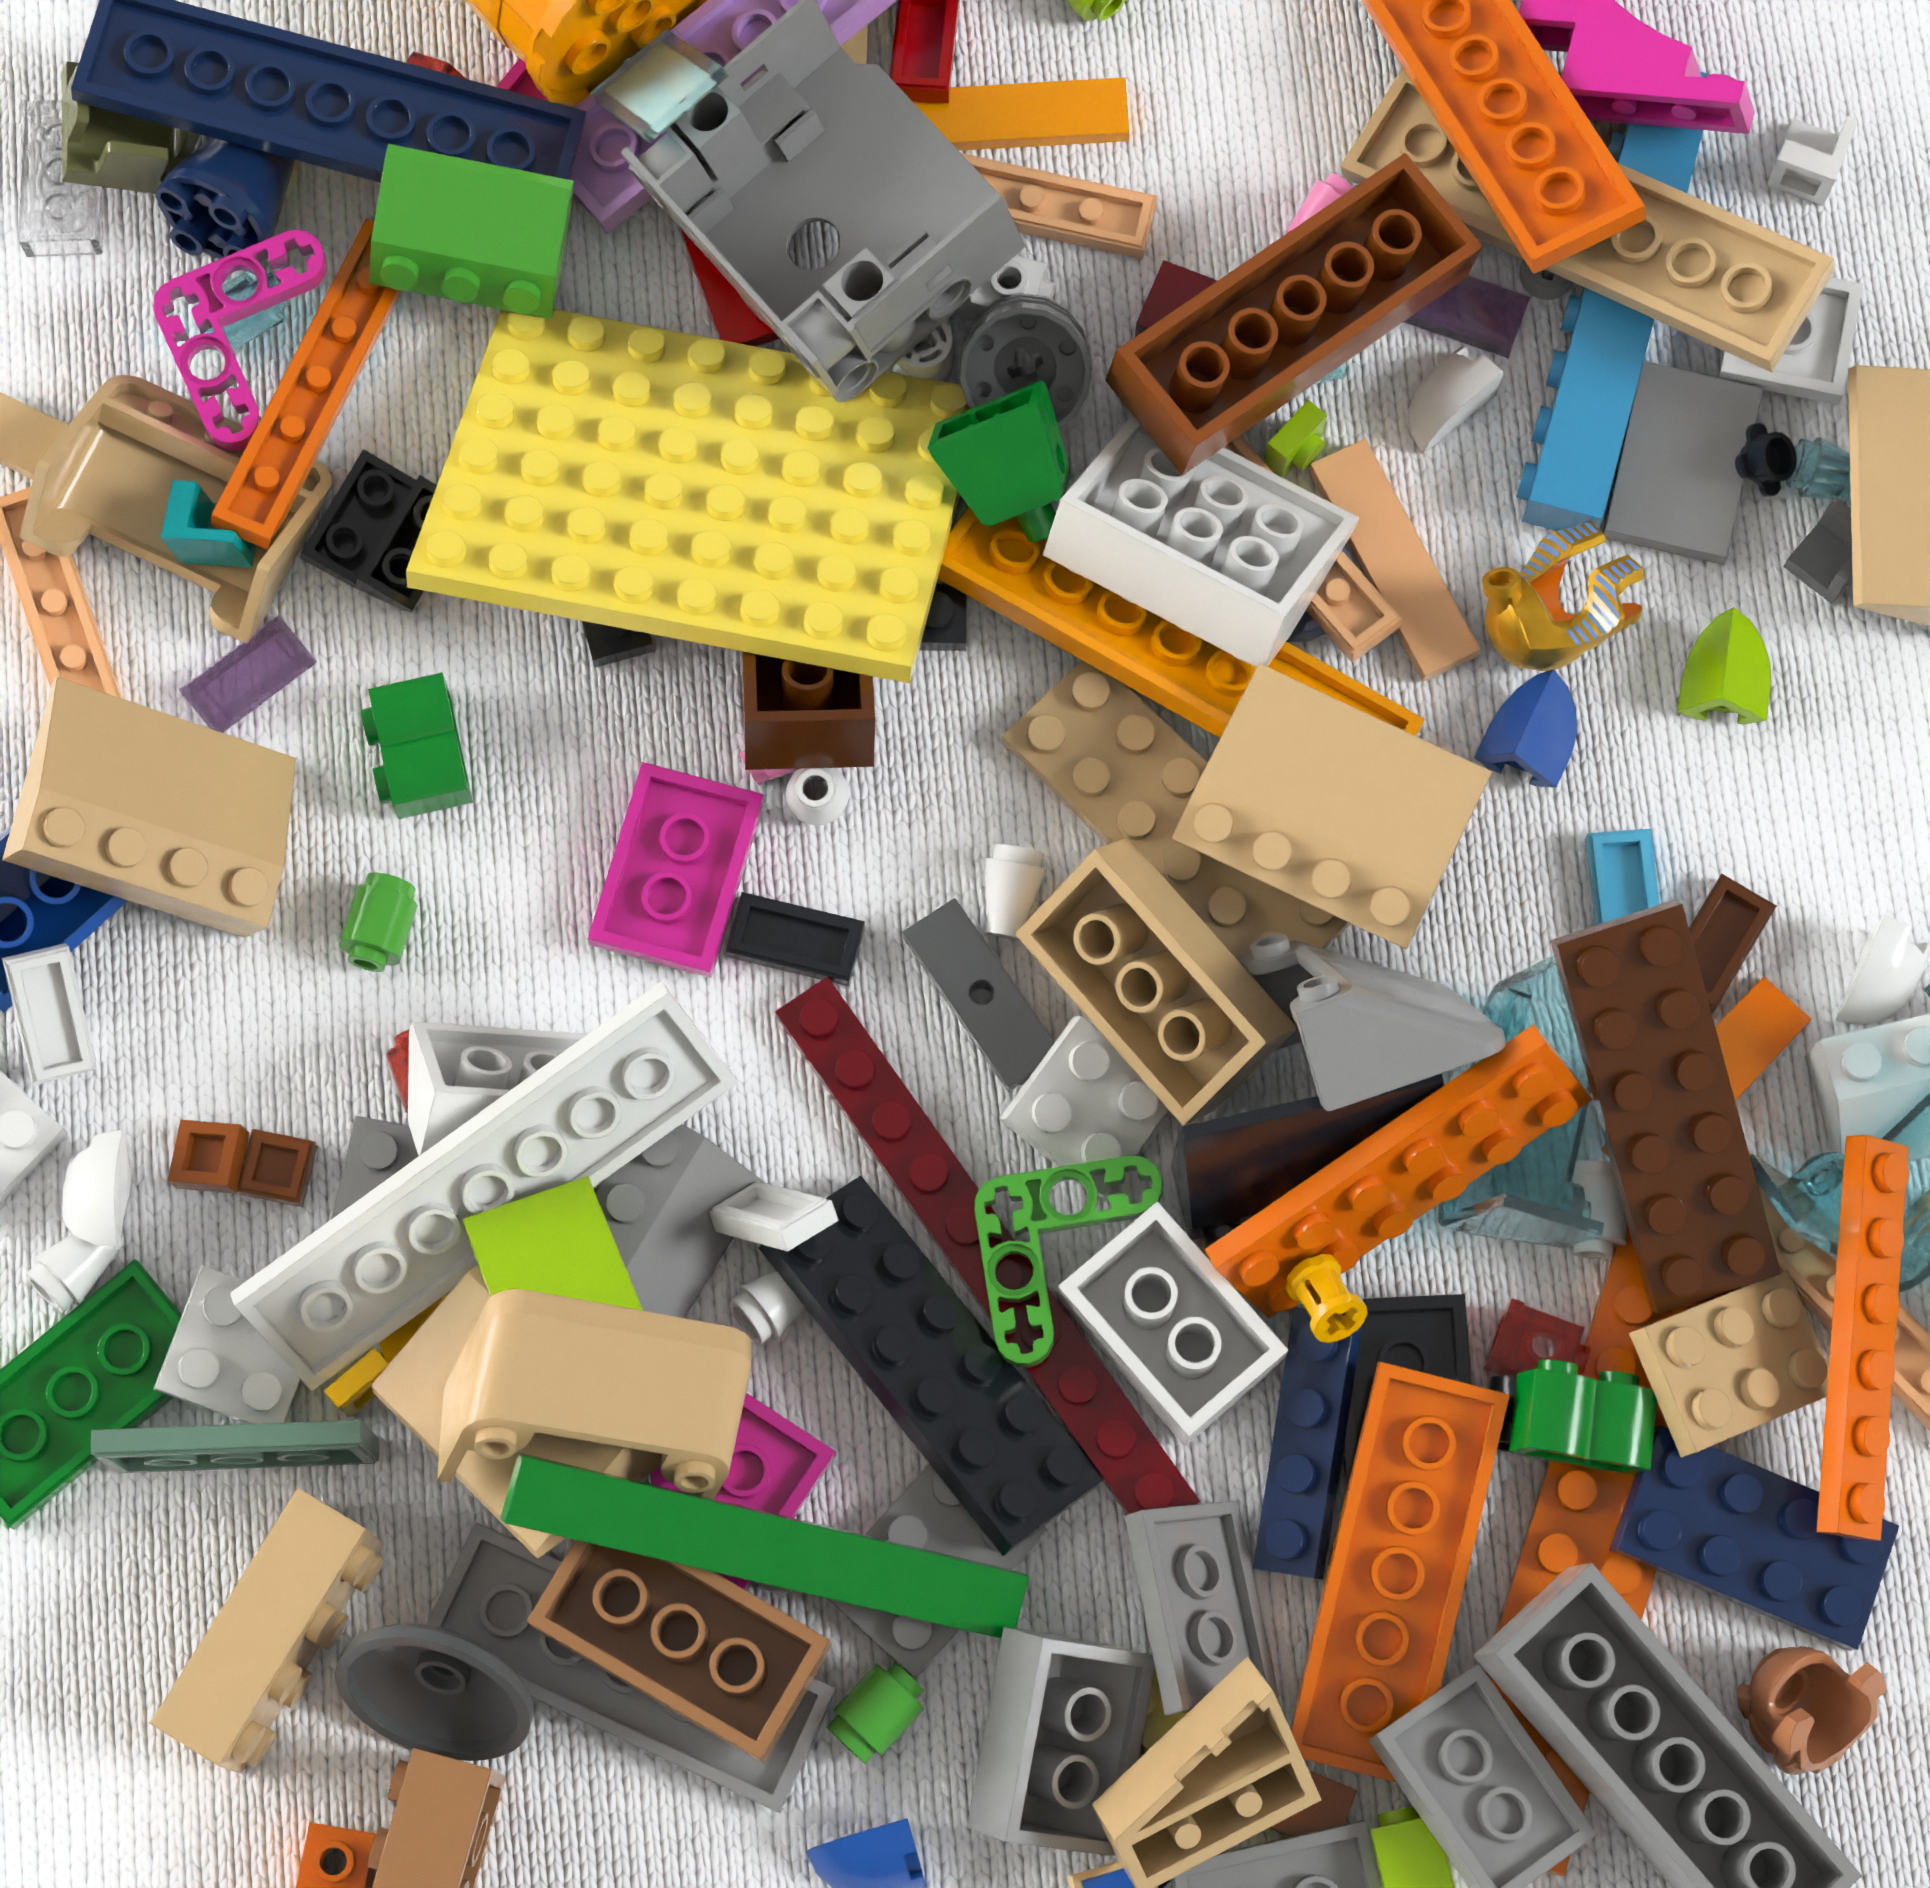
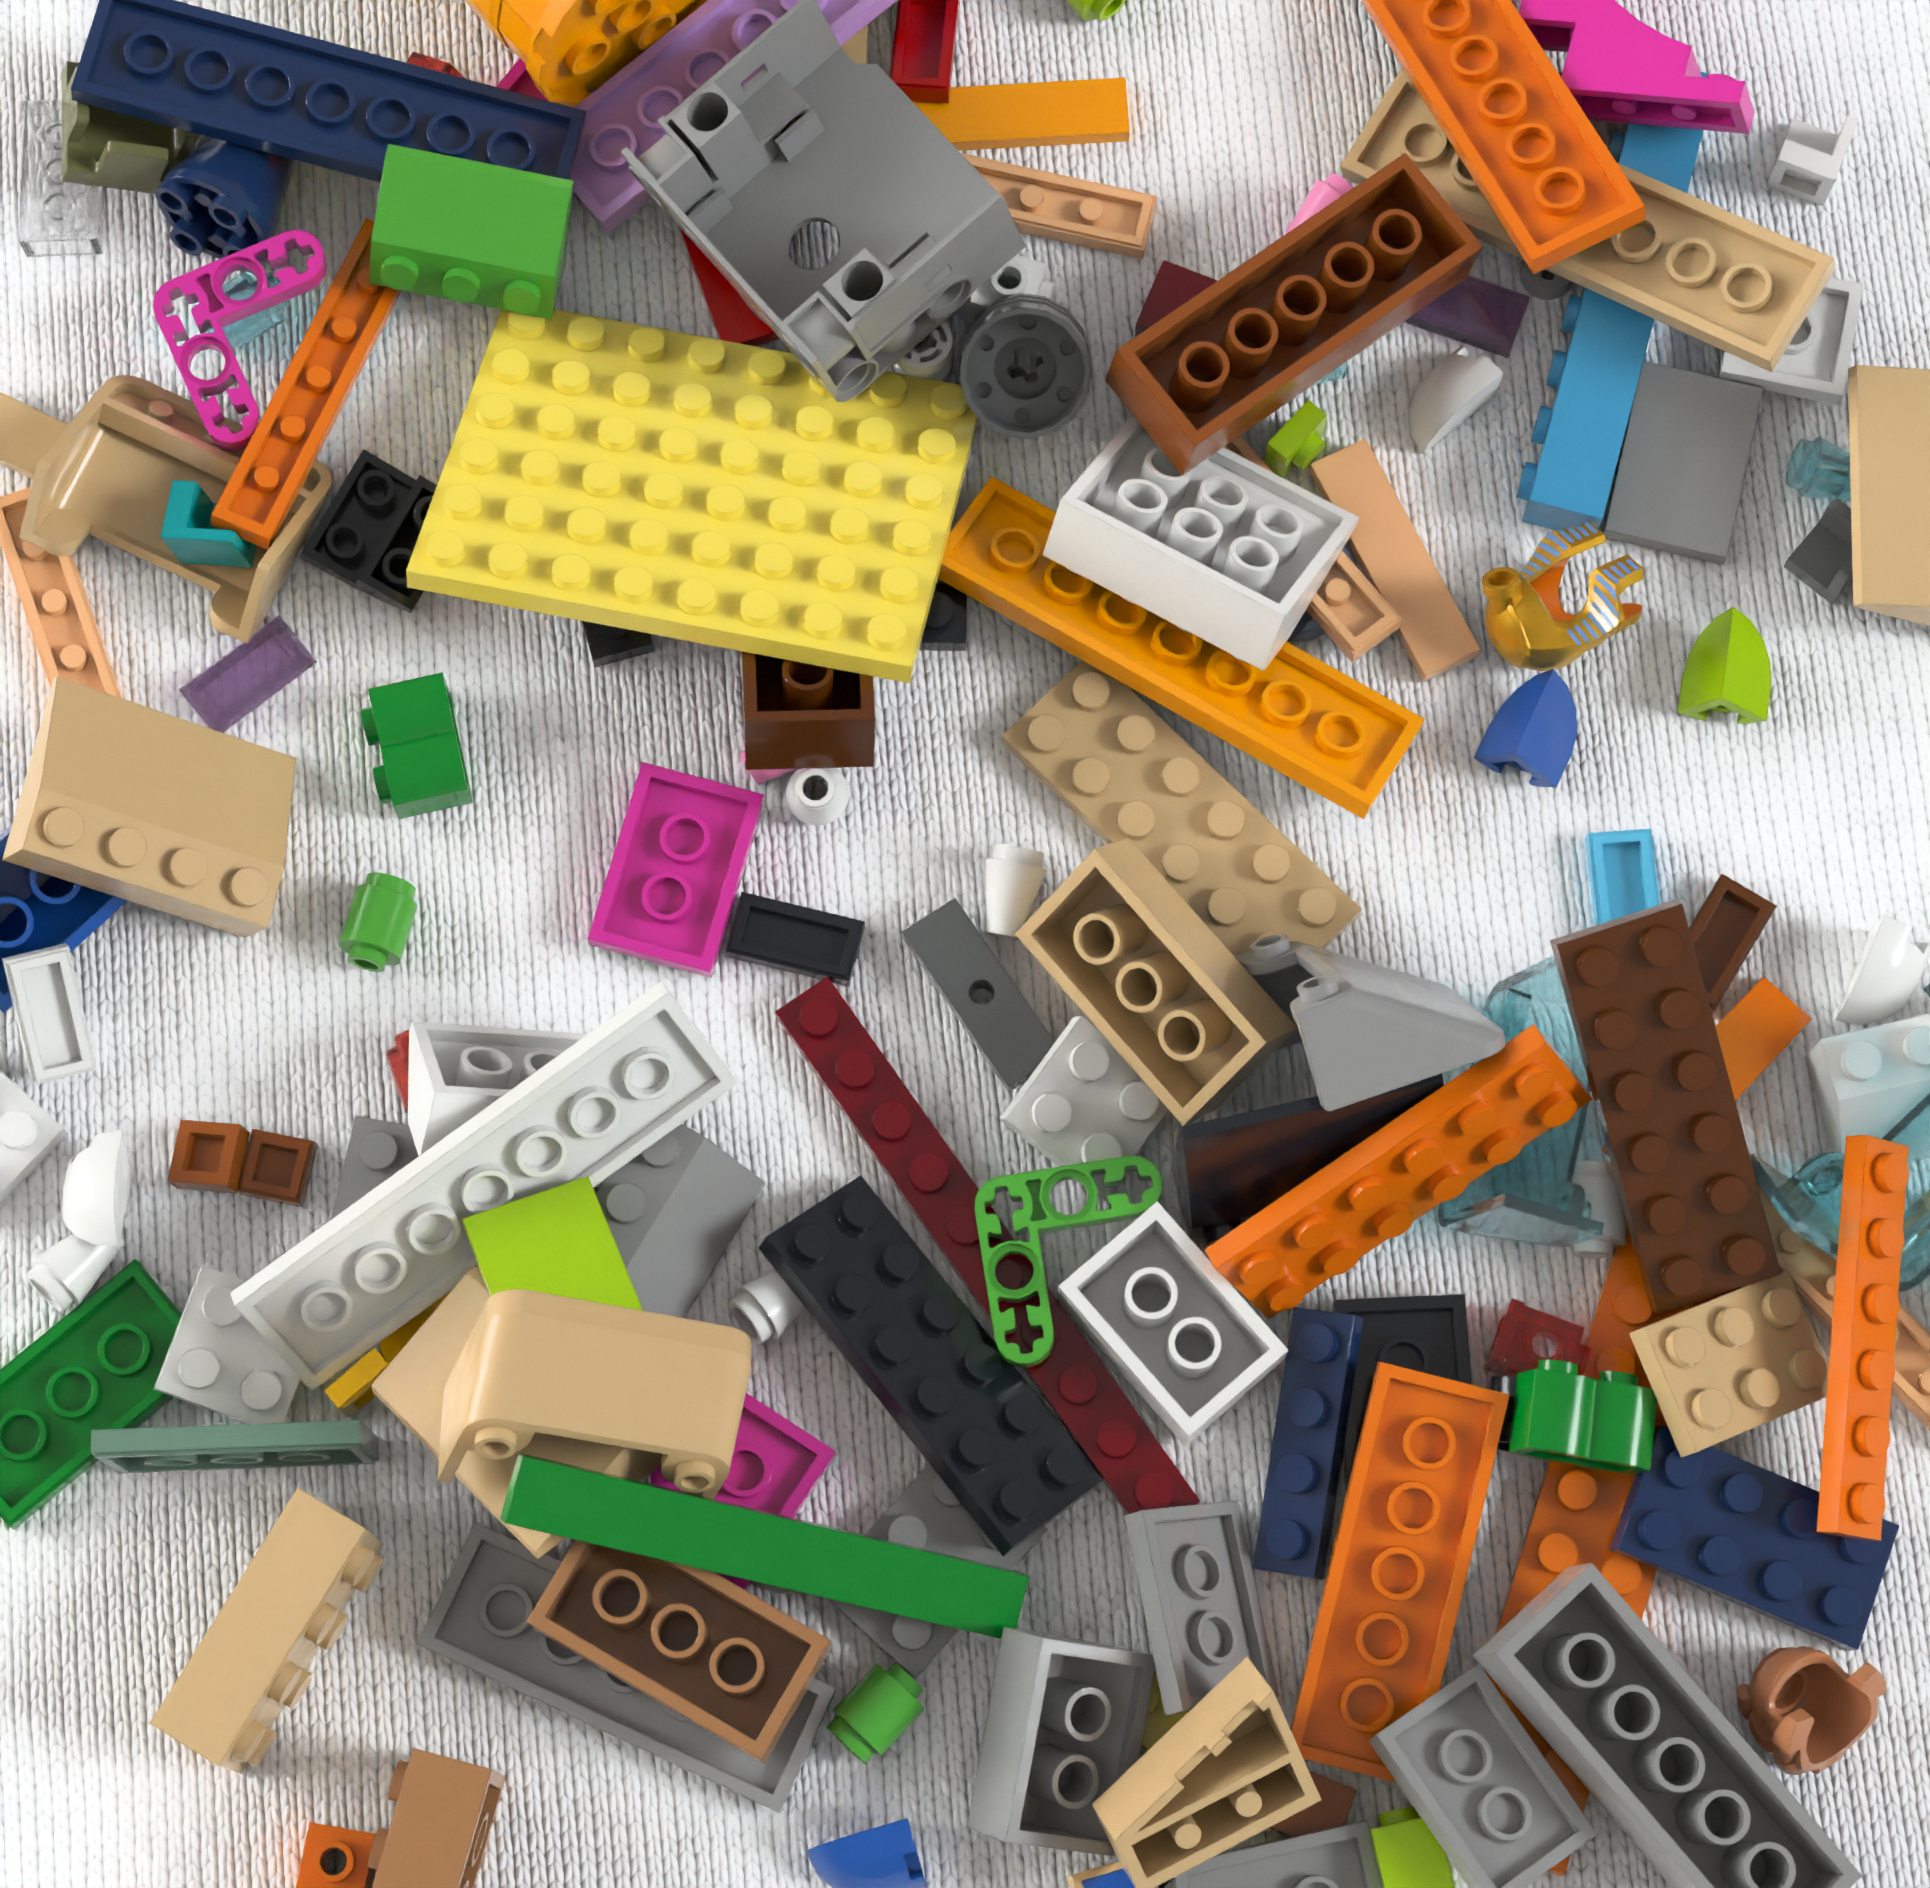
dark grey dish [335,1623,534,1761] -> none
clear light blue piece [589,29,729,143] -> none
white tile [709,1181,839,1252] -> none
green torso [927,380,1071,542] -> none
tan slope [1172,663,1492,950] -> none
yellow bush [1285,1254,1368,1343] -> none
black plate [1735,423,1797,497] -> none

